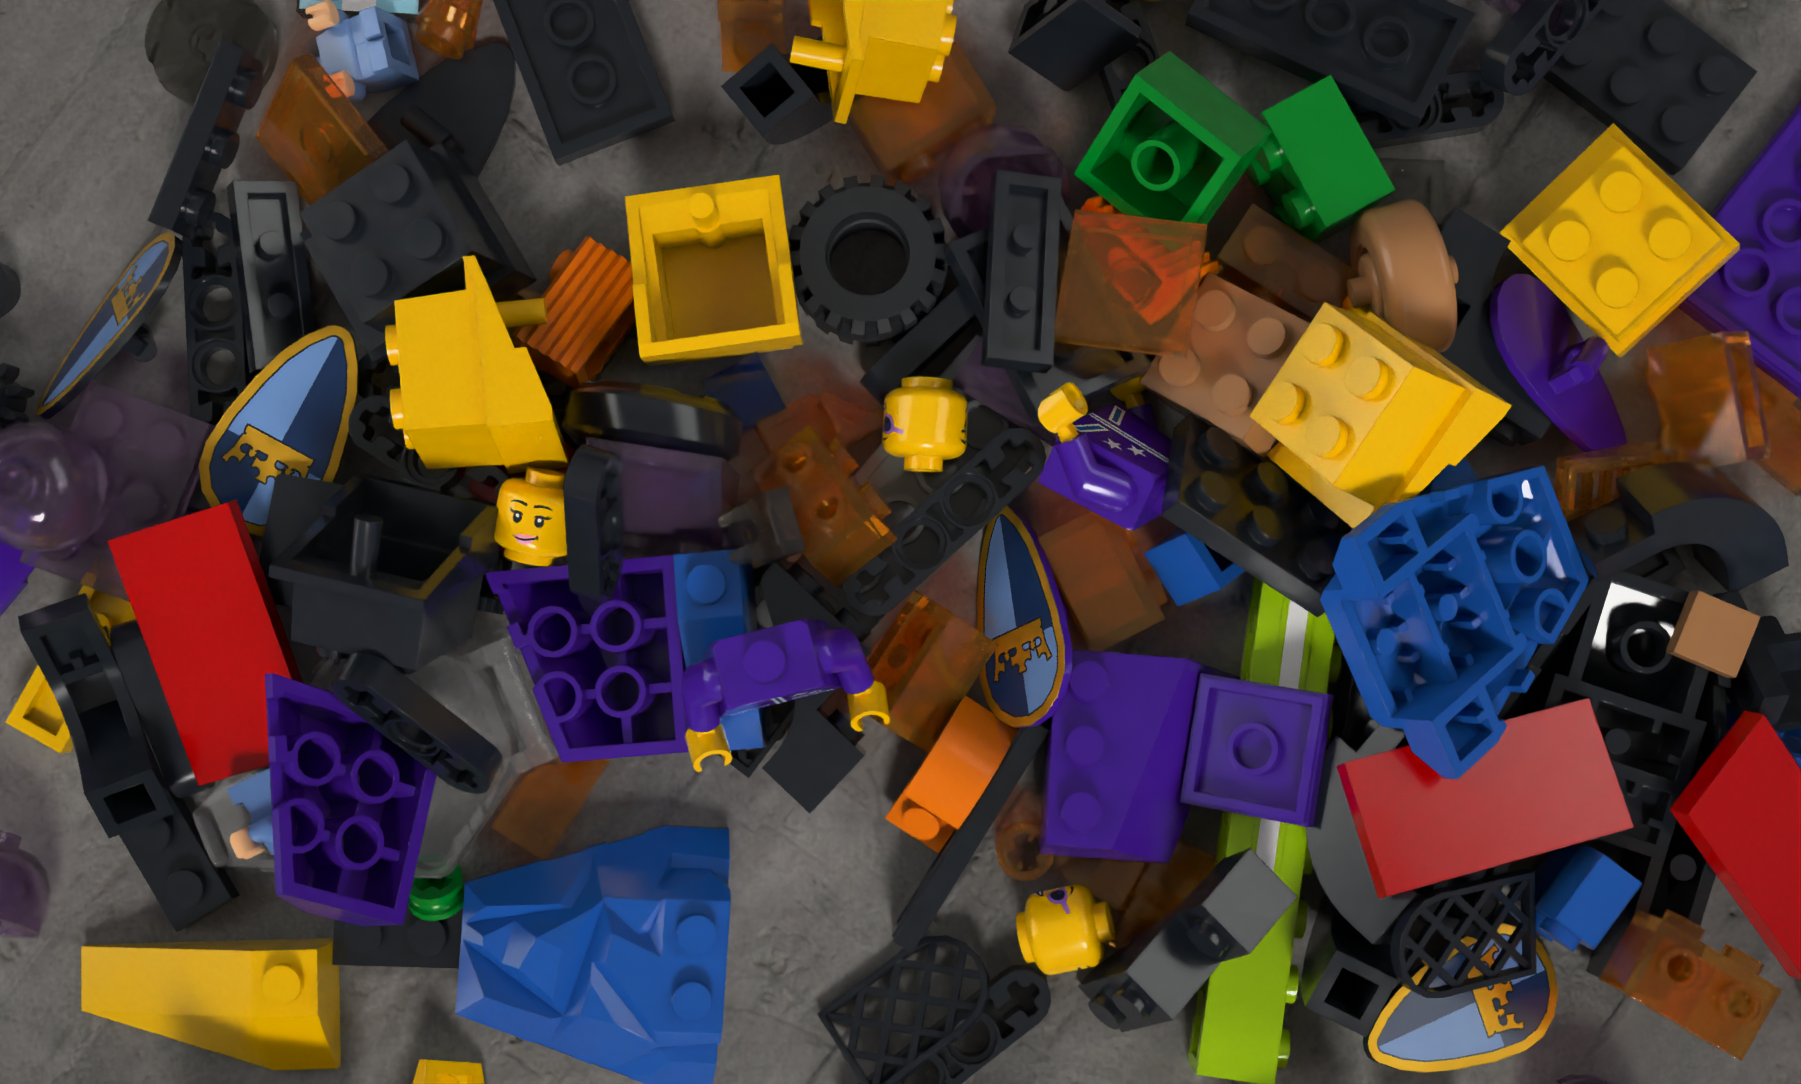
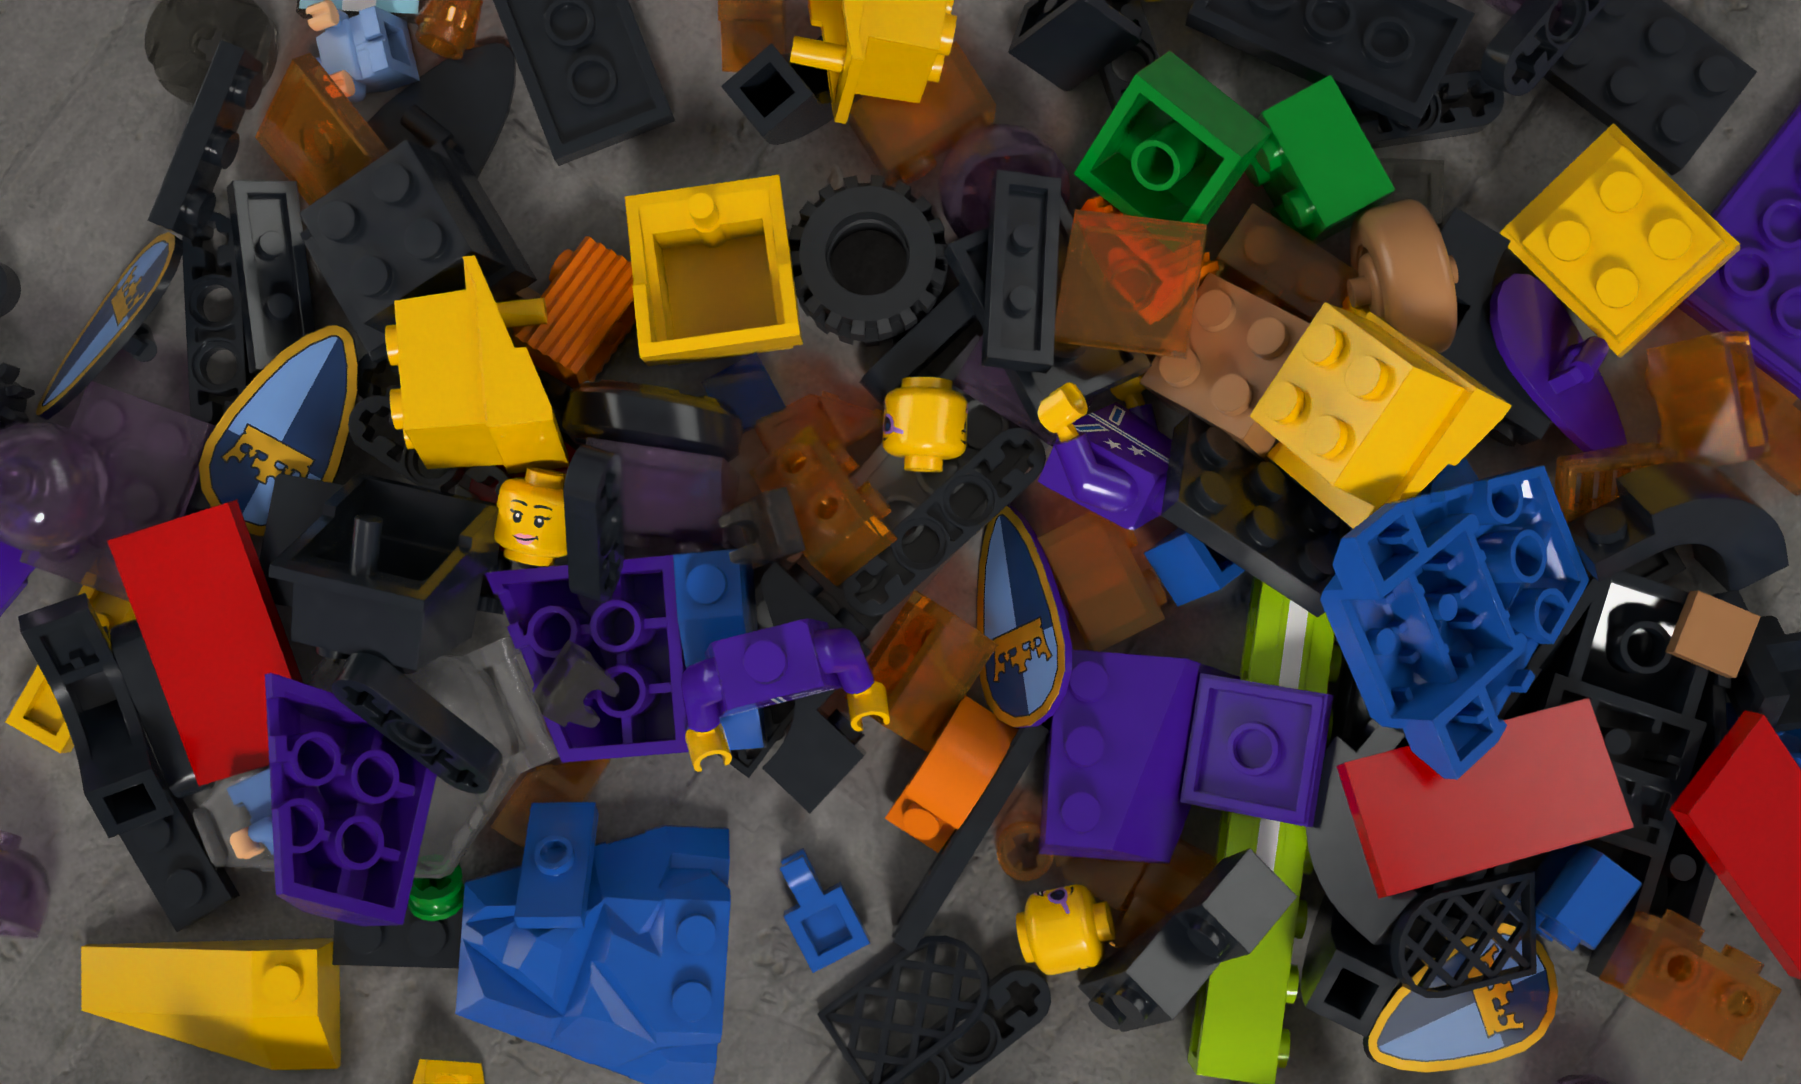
none -> blue plate [514,802,599,929]
none -> clear smoke tile [532,640,619,728]
none -> blue plate [780,848,870,973]

